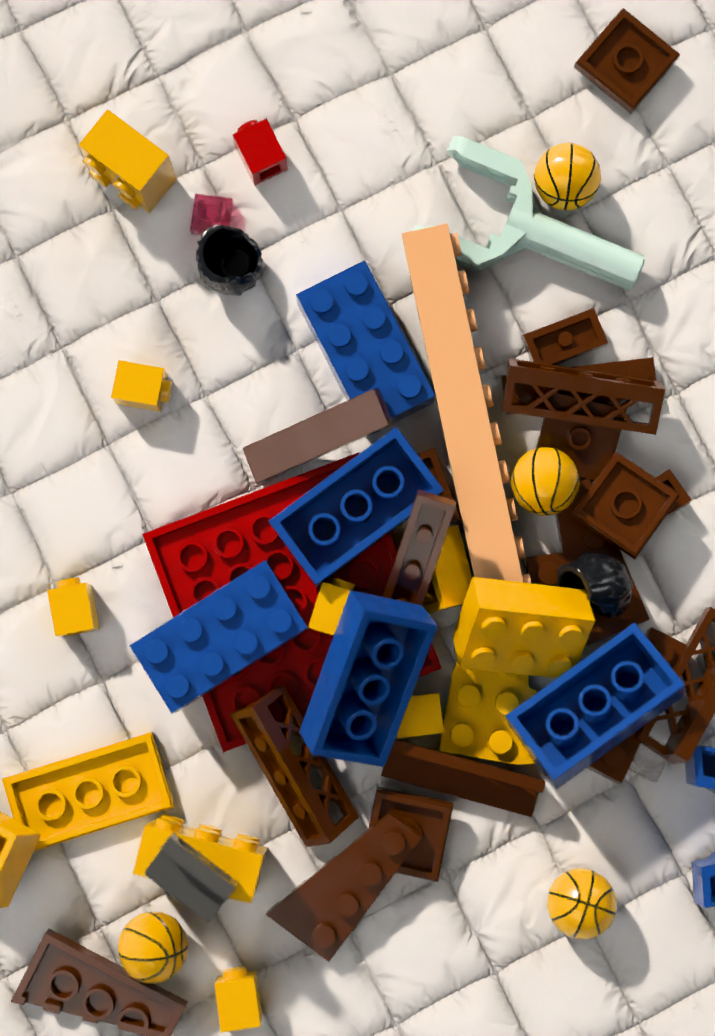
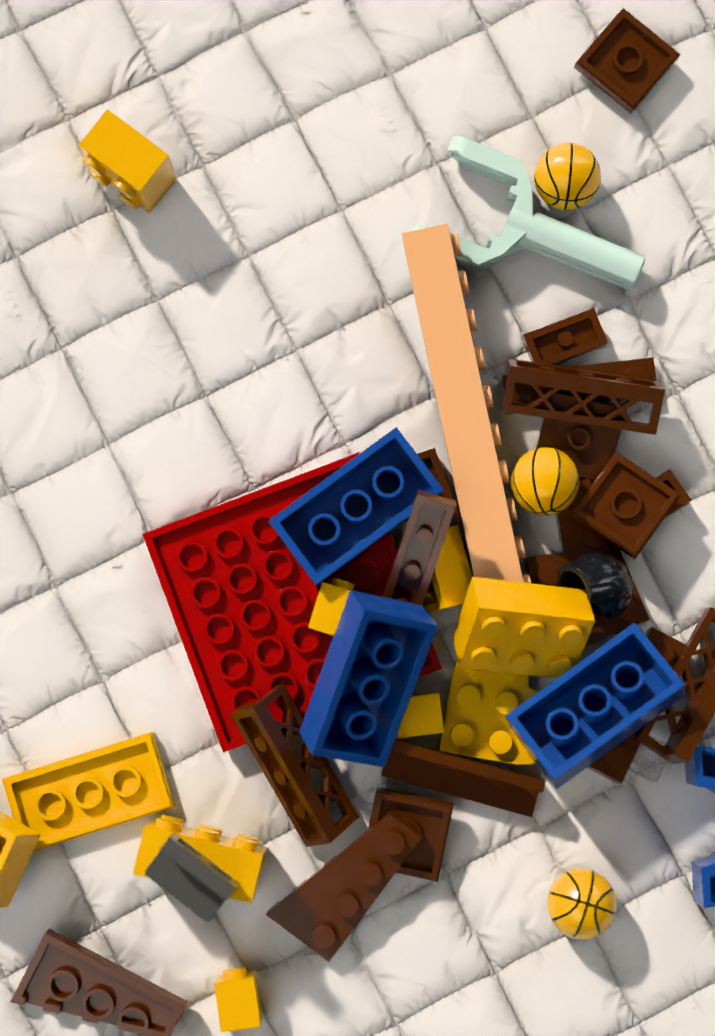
yellow brick [47,577,100,637] -> none
yellow brick [111,360,173,412] -> none
yellow piece [118,911,188,984] -> none
blue brick [129,560,309,714] -> none
clear pink tile [190,194,233,235] -> none
black hair [196,224,265,296] -> none
red brick [232,118,288,186] -> none
reddish brown tile [242,388,393,483] -> none
blue brick [296,260,435,437] -> none

